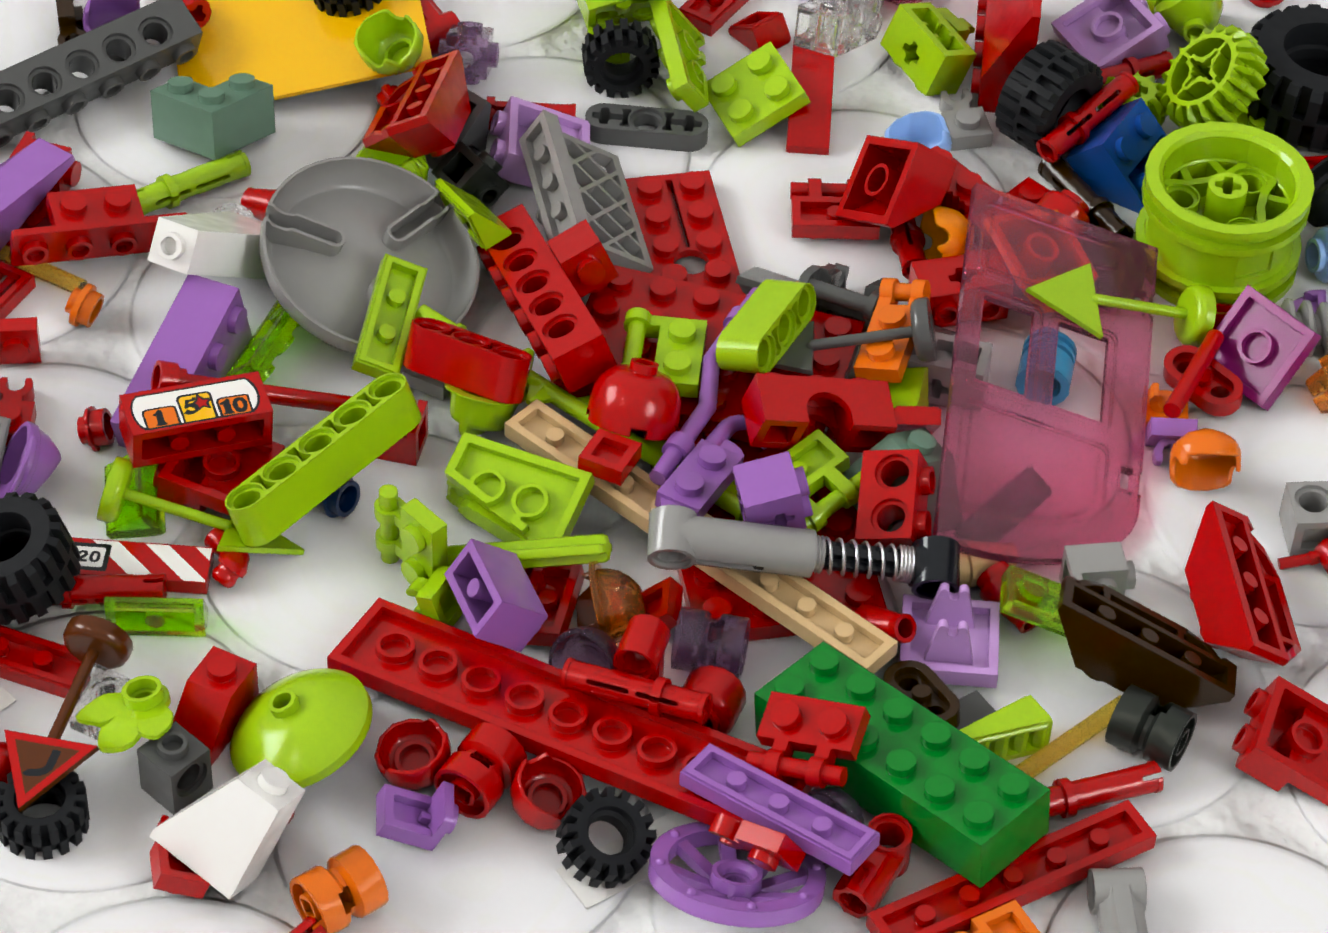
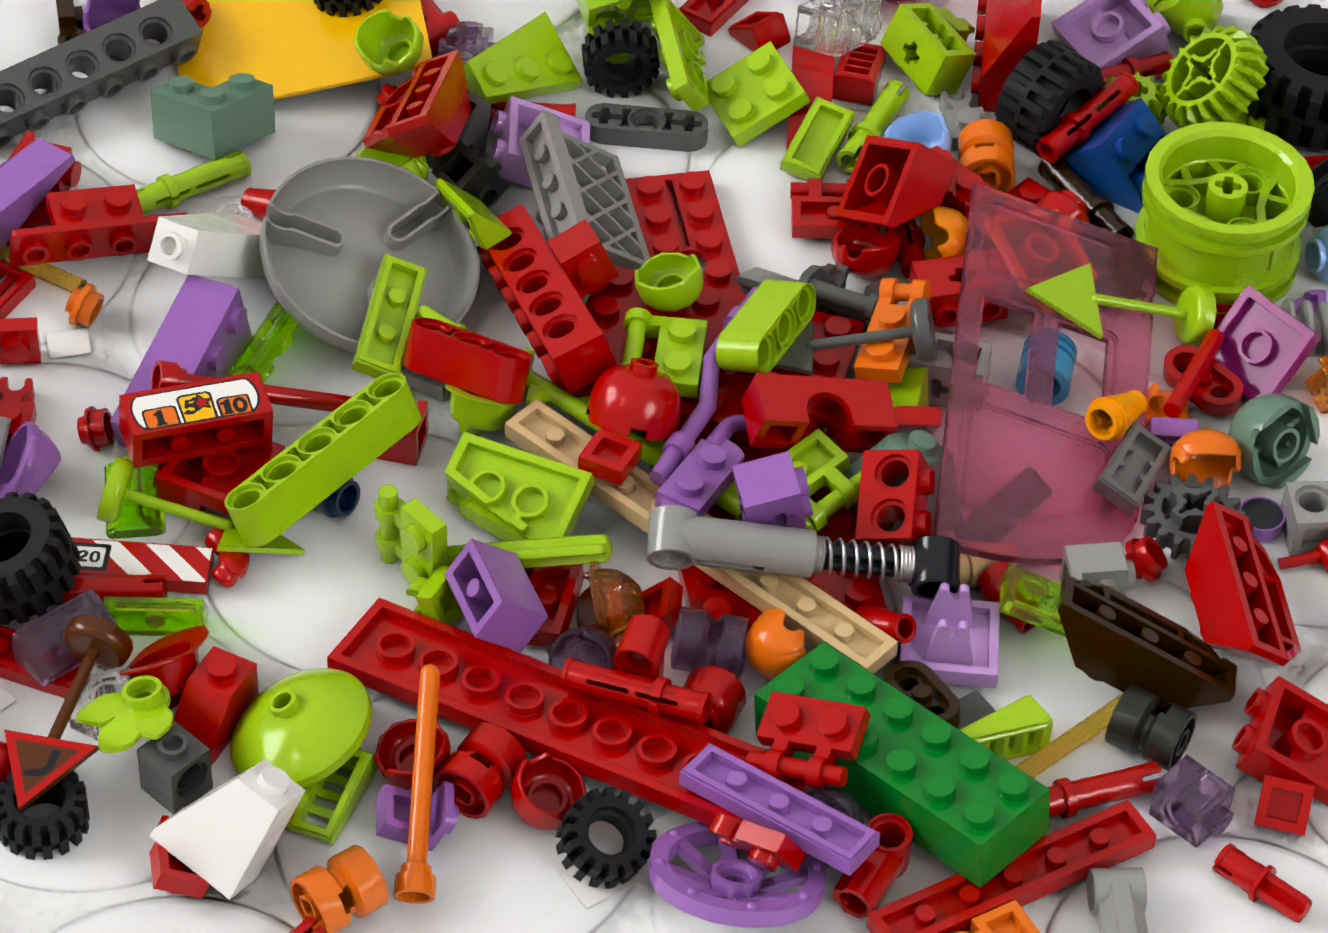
none -> slope [11,589,117,687]
none -> white sticker [46,328,92,358]
none -> red piece [118,626,210,709]
none -> lime slope [286,748,378,846]
none -> orange piece [393,664,440,904]
none -> lime wing [464,11,583,104]
none -> lime hair [634,252,704,312]
none -> orange hair [744,608,808,682]
none -> lime tile [780,96,855,181]
none -> red hair [831,224,902,279]
none -> red slope [832,40,888,105]
none -> lime pin [836,80,910,174]
none -> orange wheel [958,119,1016,198]
none -> light orange cone [1085,390,1148,441]
none -> flat silver plate [1092,422,1172,516]
none -> red plate [1125,536,1168,582]
none -> dark grey gear [1140,473,1245,560]
none -> clear purple brick [1149,755,1235,848]
none -> red axle [1212,843,1312,923]
none -> sand green cylinder [1228,393,1320,488]
none -> black tile [1239,497,1286,542]
none -> red plate [1254,773,1315,836]

